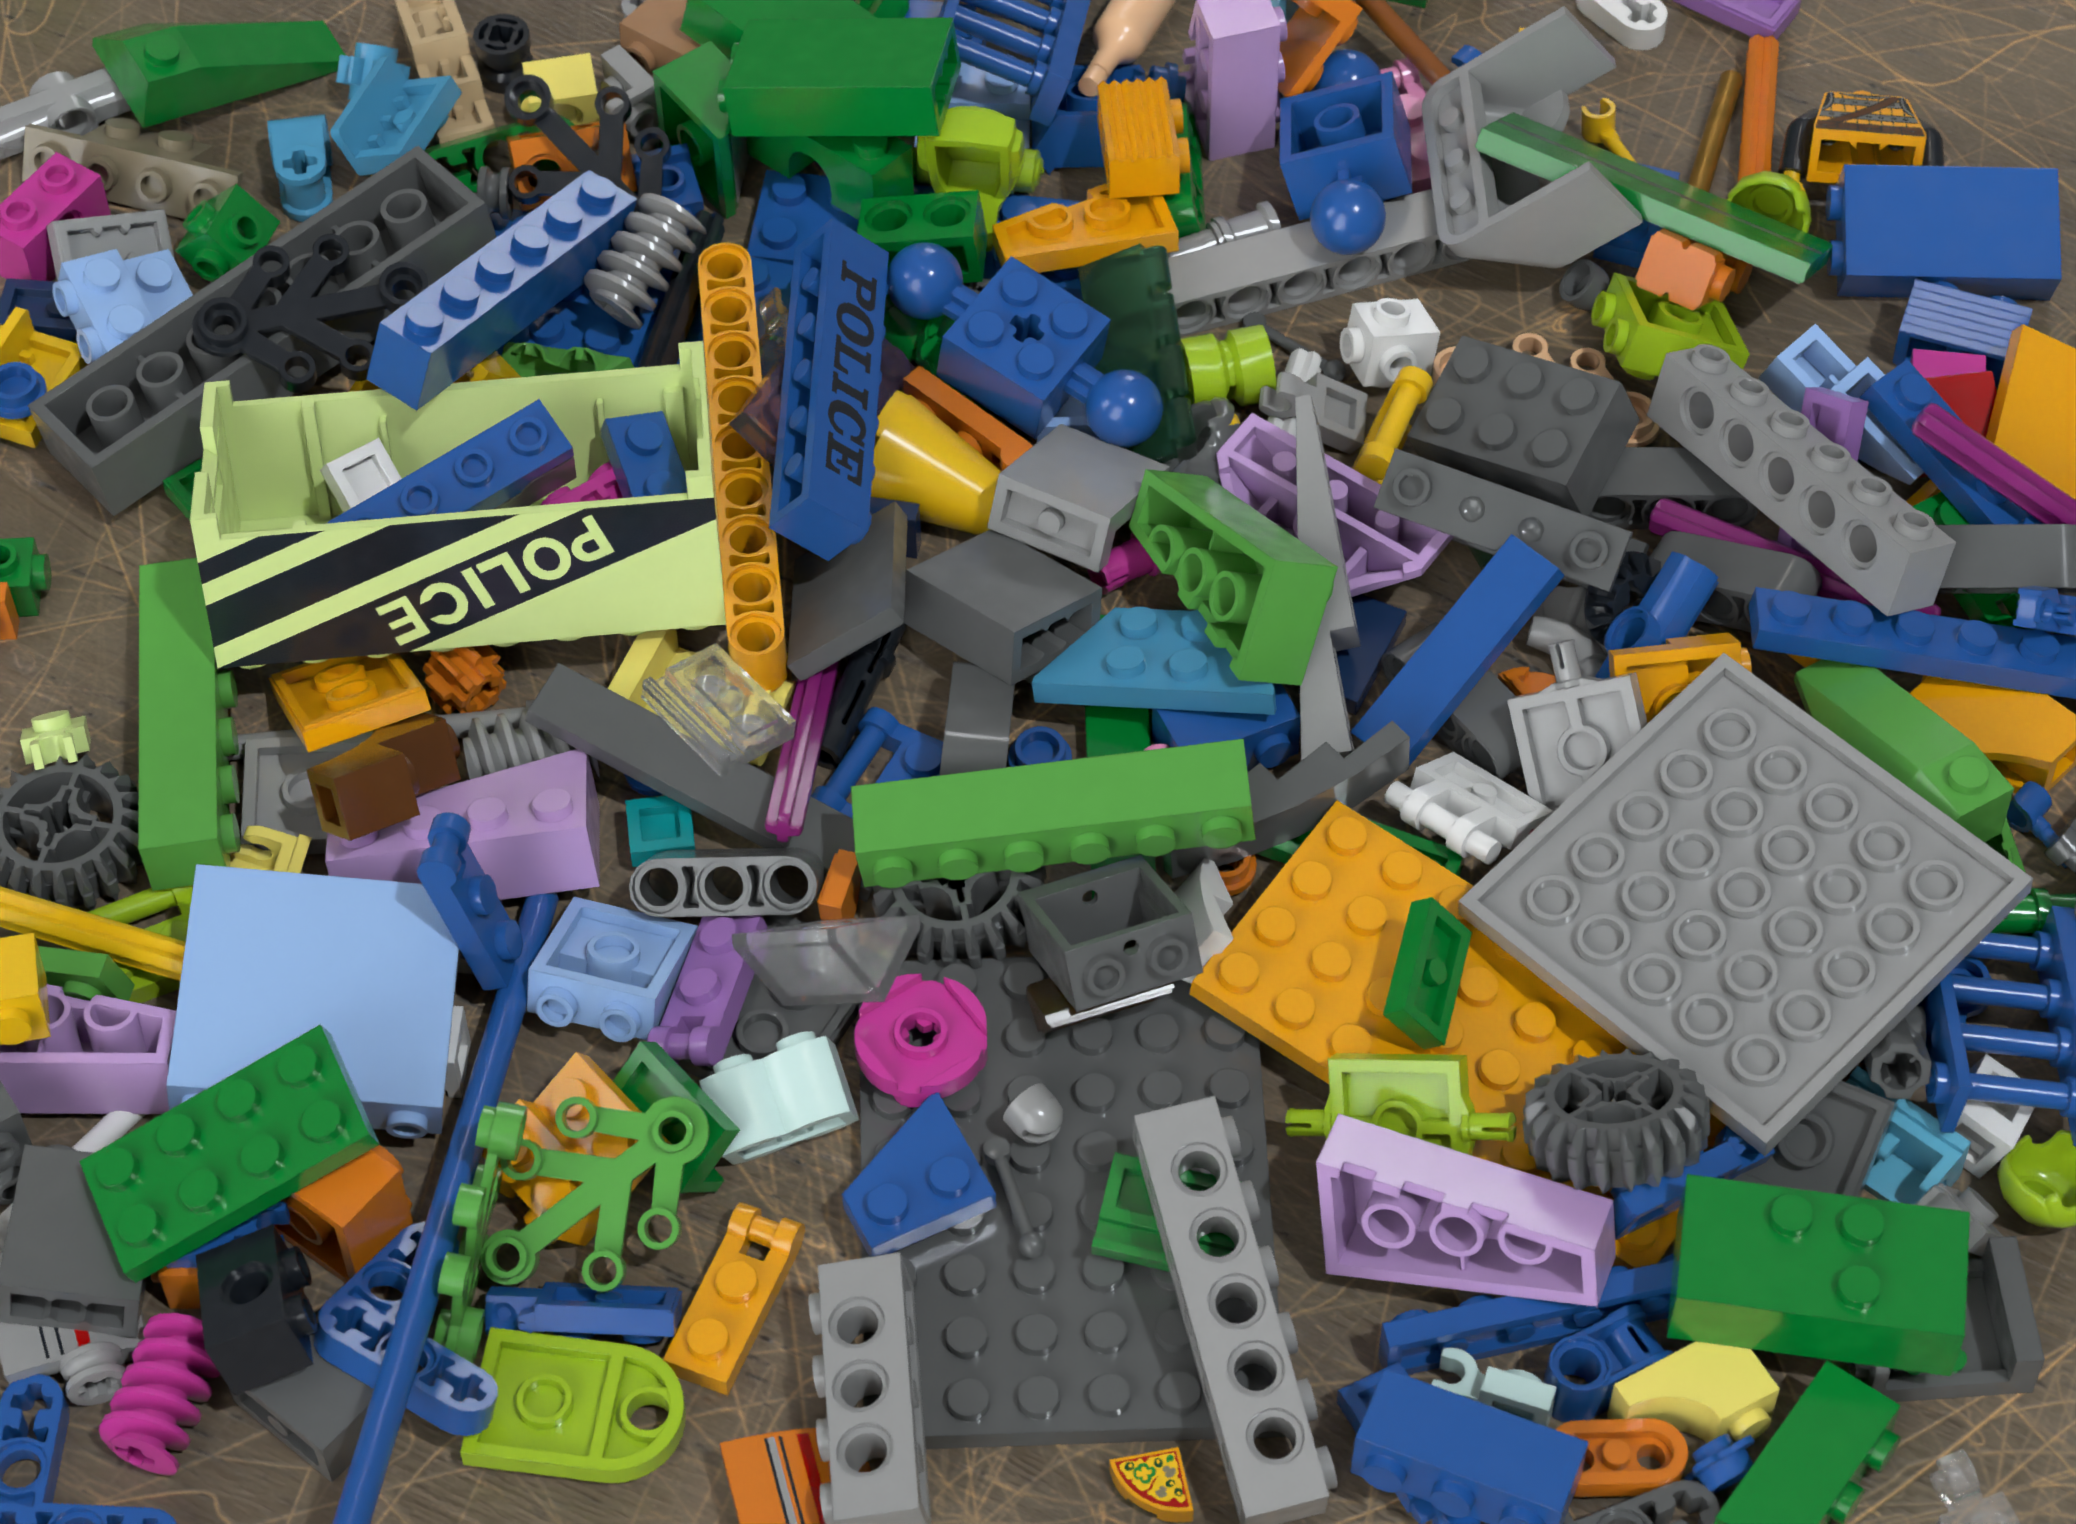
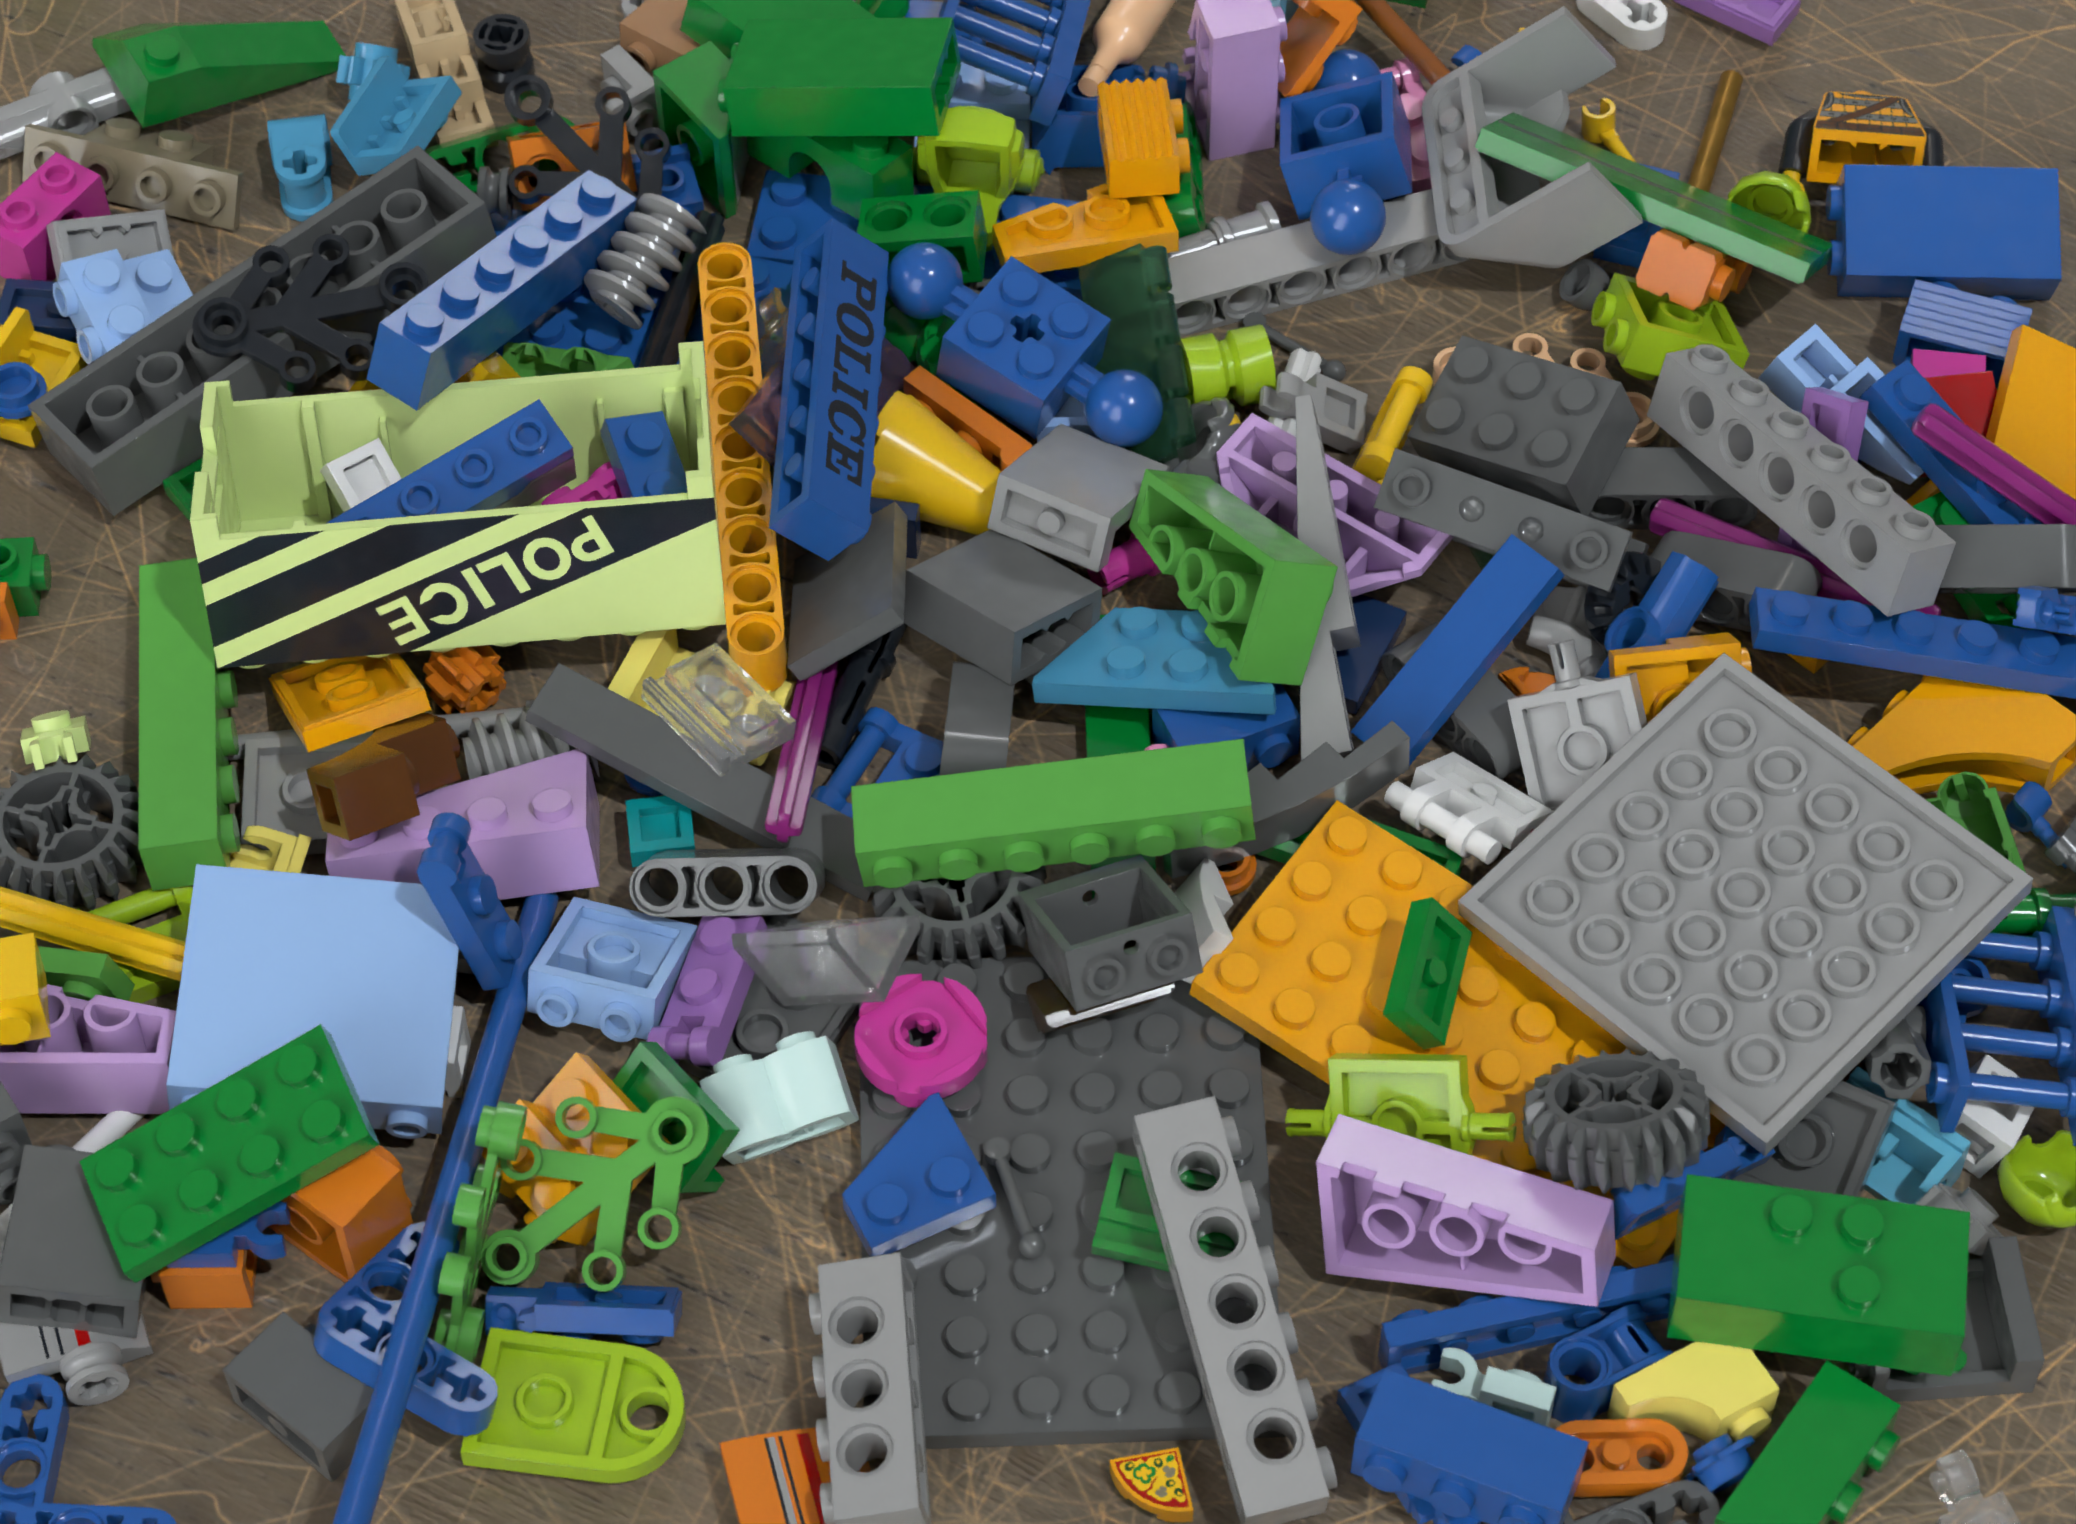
dark pink piece [98,1313,220,1476] -> none
green brick [175,184,280,282] -> none
black brick [195,1224,318,1396] -> none
light yellow brick [521,53,600,125] -> none
light orange plate [663,1202,805,1396] -> none
orange tile [817,849,861,941] -> none
light grey hinge [1003,1083,1063,1144] -> none
blue plate [1008,726,1072,767] -> none
white brick [1340,298,1440,388] -> none
orange axle [1738,34,1779,182] -> none
bright green wedge [1794,659,2014,842] -> none

